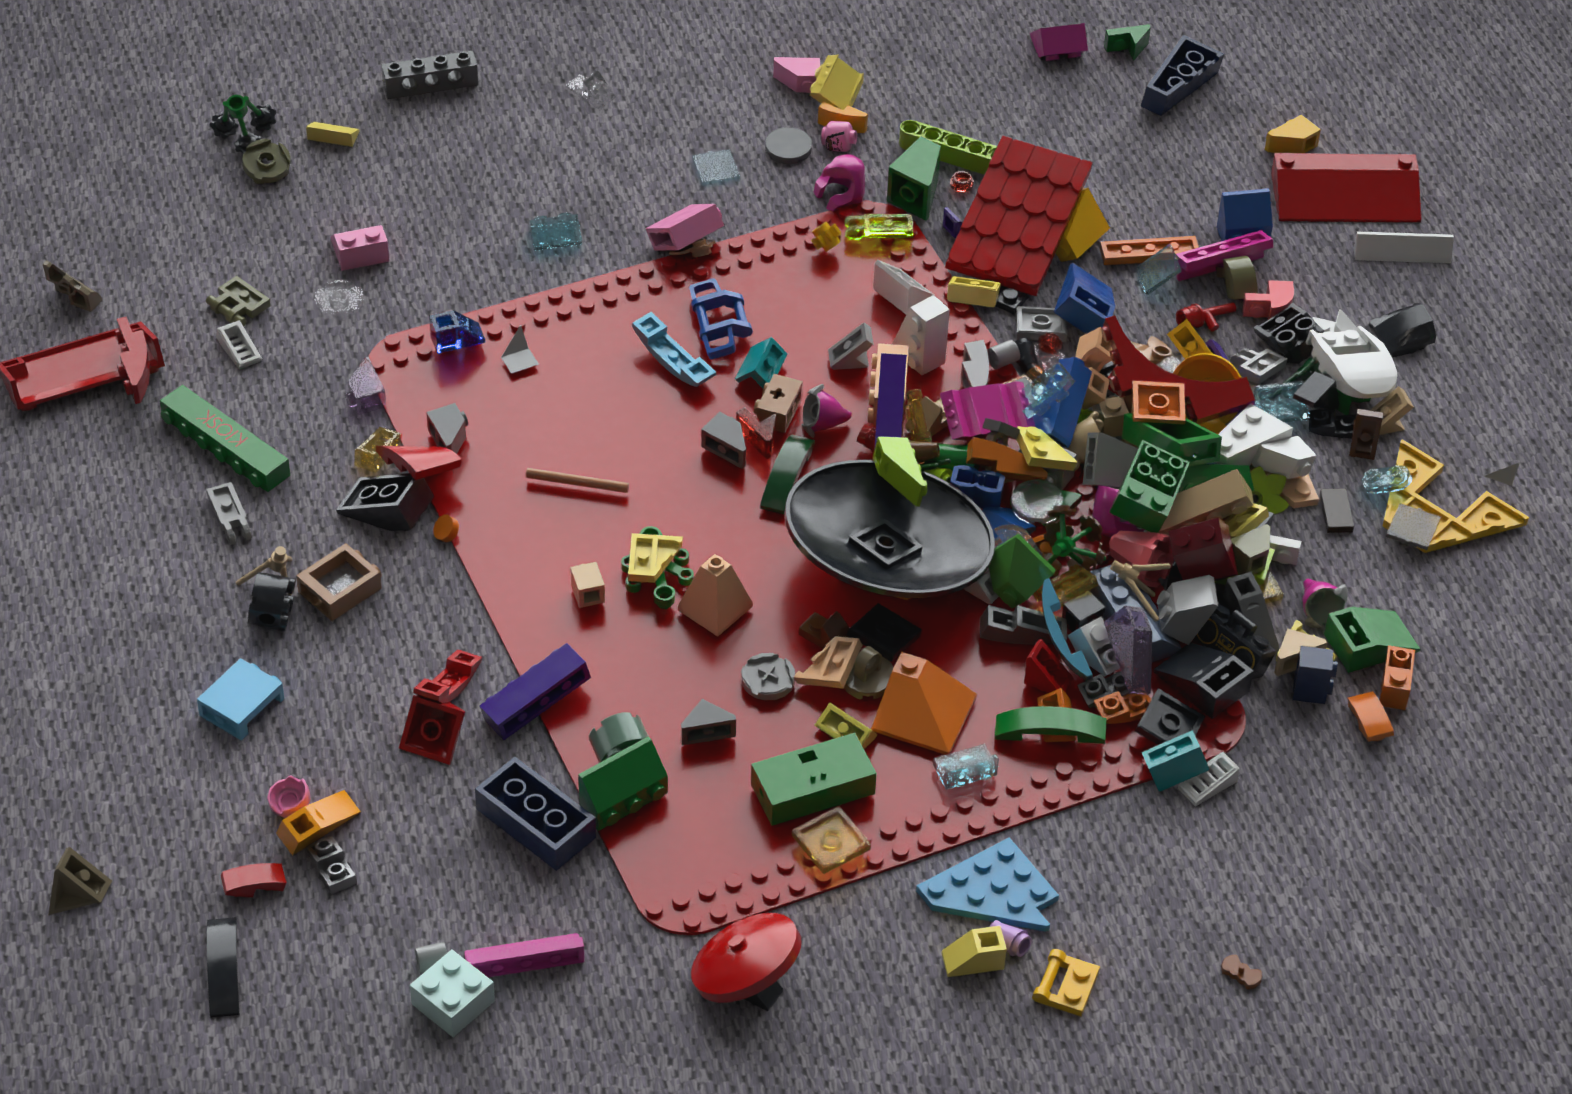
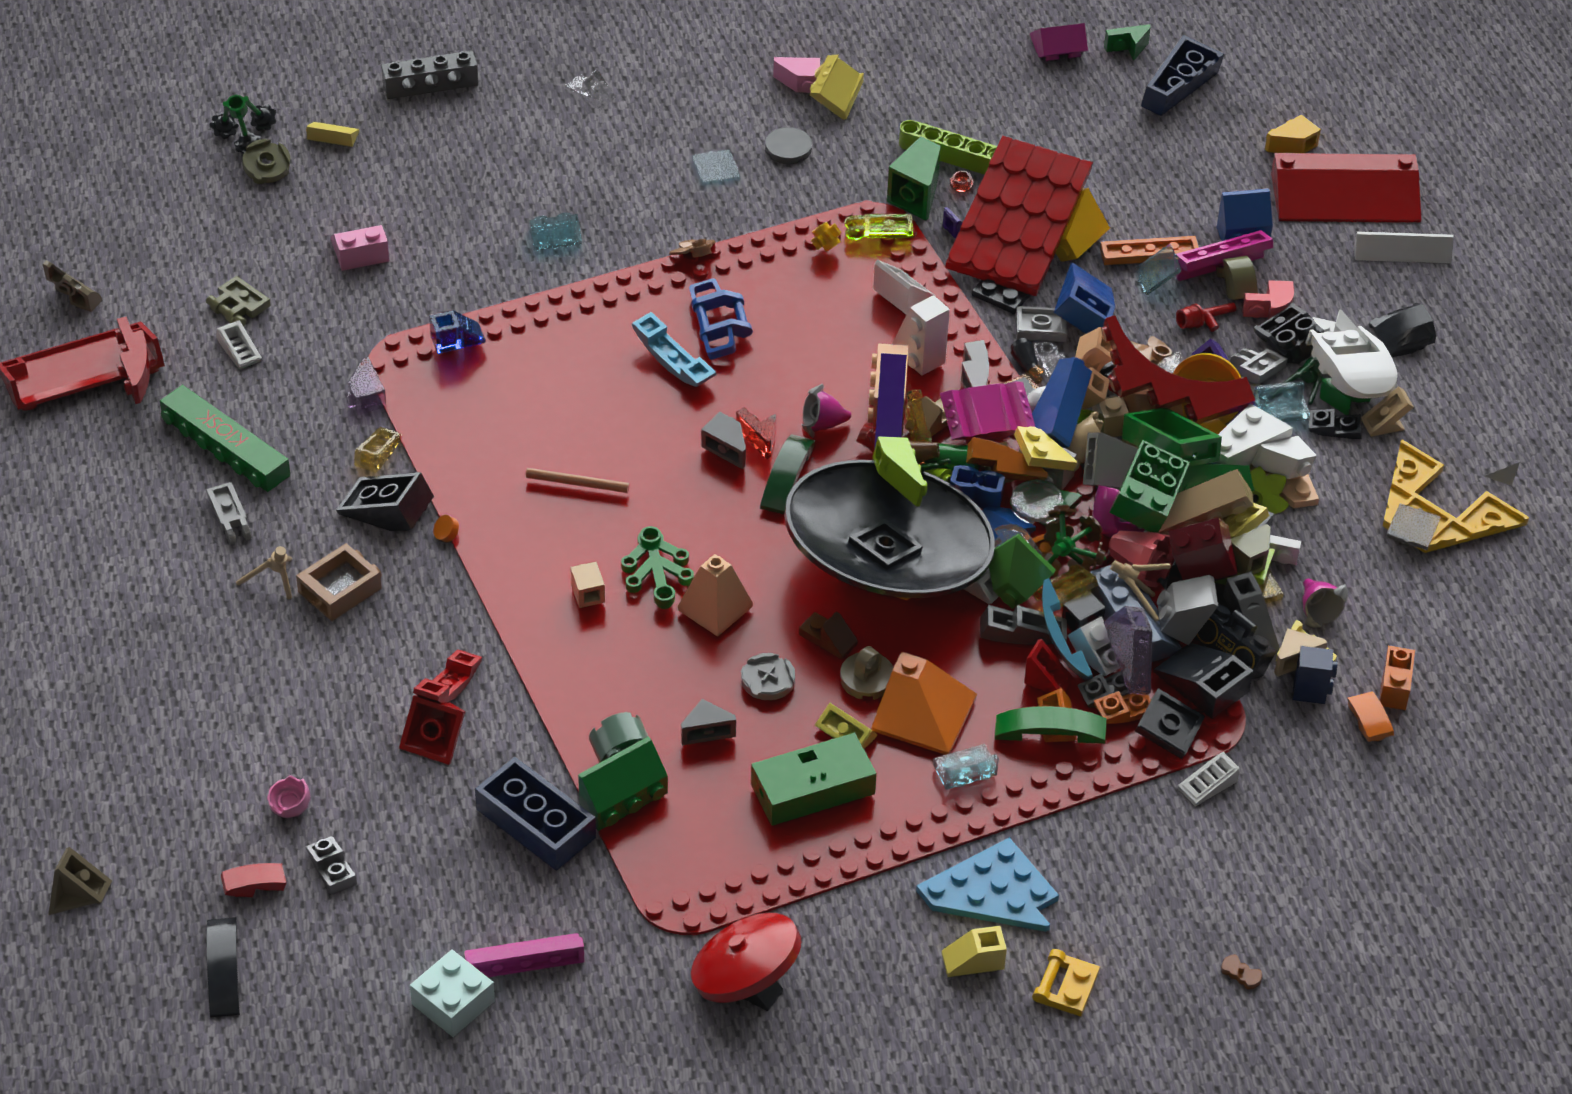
medium azure panel [197,658,284,740] -> none
black brick [248,572,296,631] -> none
light orange slope [276,790,361,856] -> none
clear tile [314,280,364,319] -> none
slope [375,446,462,480] -> none
light grey beam [415,942,447,974] -> none
slope [426,403,468,454] -> none
dark purple brick [479,643,591,741] -> none
light grey sticker [501,325,539,374] -> none
light yellow wing [628,533,683,583] -> none
bright pink brick [645,204,724,251] -> none
teal panel [735,337,788,388] -> none
medium nougat brick [753,374,803,433] -> none
clear yellow plate [792,806,871,874] -> none
light nougat wing [794,636,862,688] -> none
dark pink piece [813,154,865,211] -> none
light orange slope [818,102,868,133] -> none
bright pink head [821,121,857,152] -> none
light grey slope [828,323,874,370] -> none
black plate [847,603,922,662] -> none
light yellow slope [947,276,1001,307] -> none
dark grey tile [982,418,1020,446] -> none
light grey beam [987,340,1020,369] -> none
lavender cone [990,920,1032,957] -> none
clear light blue bracket [1022,362,1075,419] -> none
clear red plate [1038,333,1063,354] -> none
orange slope [1131,381,1186,424] -> none
teal panel [1141,730,1209,791] -> none
yellow slope [1167,319,1213,359] -> none
slope [1293,371,1339,410] -> none
tile [1320,488,1354,533] -> none
green slope [1324,607,1420,673] -> none
reddish brown slope [1349,409,1383,460] -> none
clear light blue plate [1361,465,1412,494] -> none

